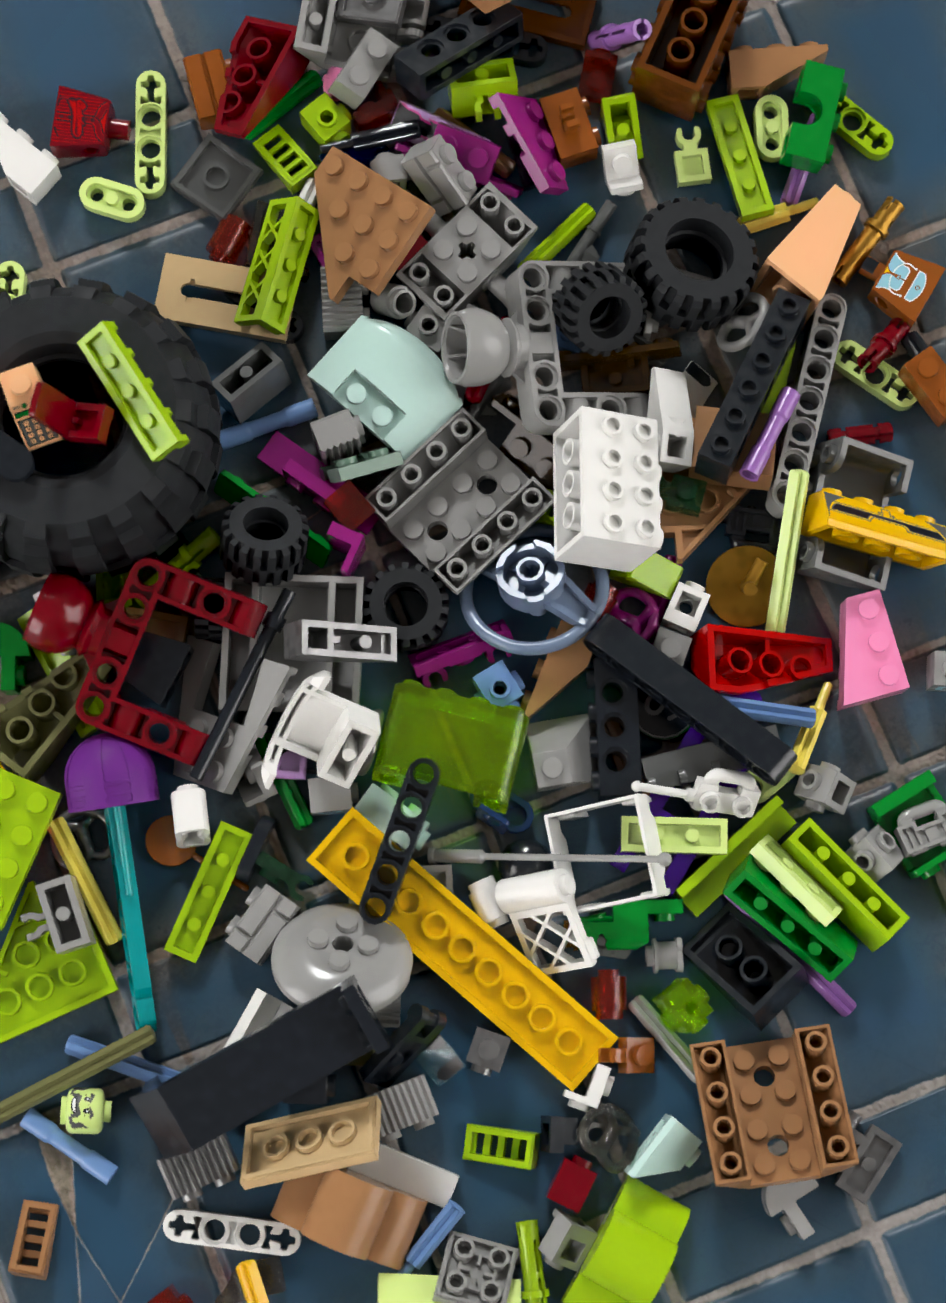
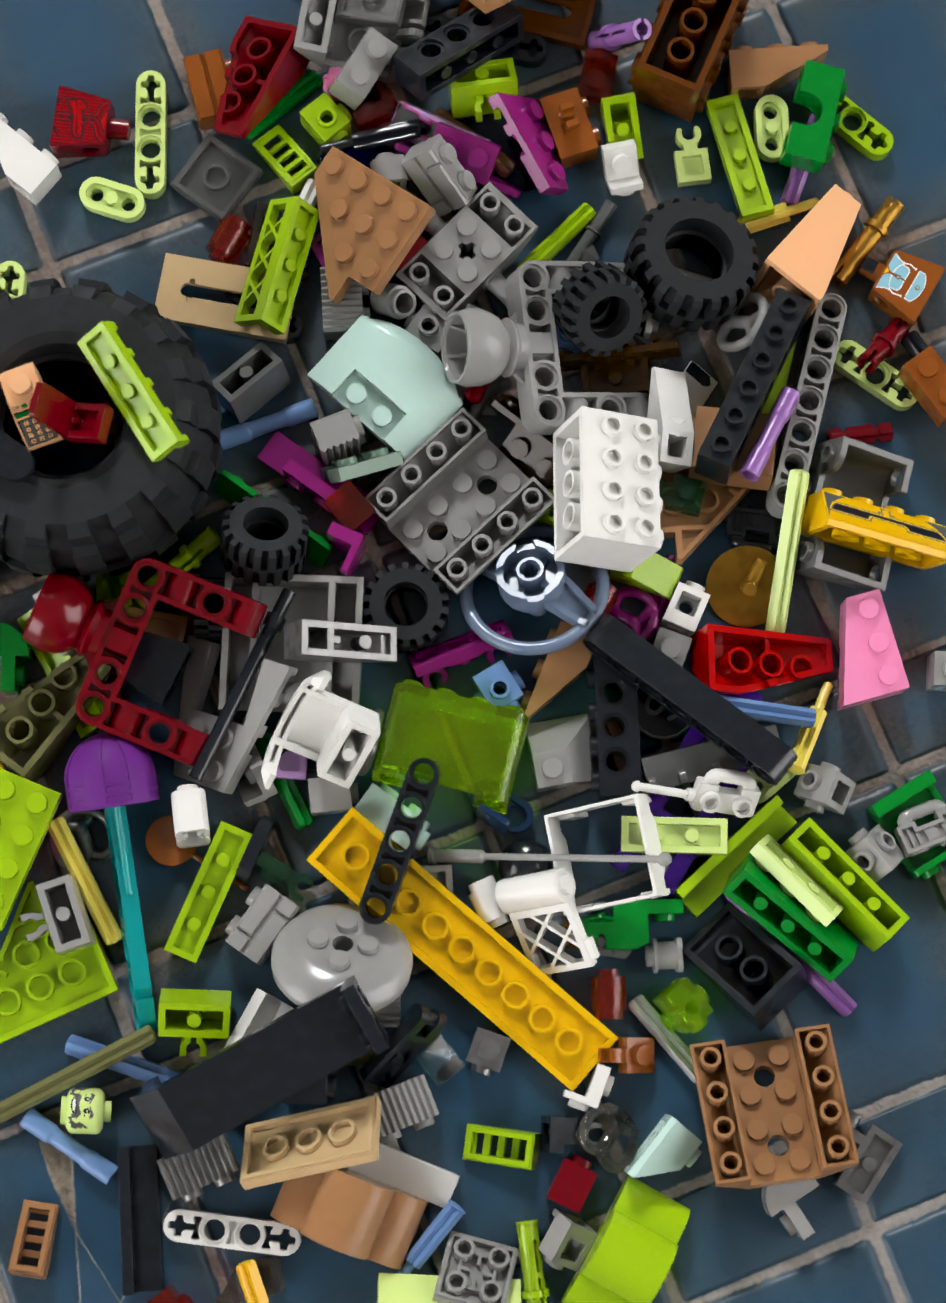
none -> black fence [117,1144,164,1296]
none -> lime brick [158,988,232,1057]

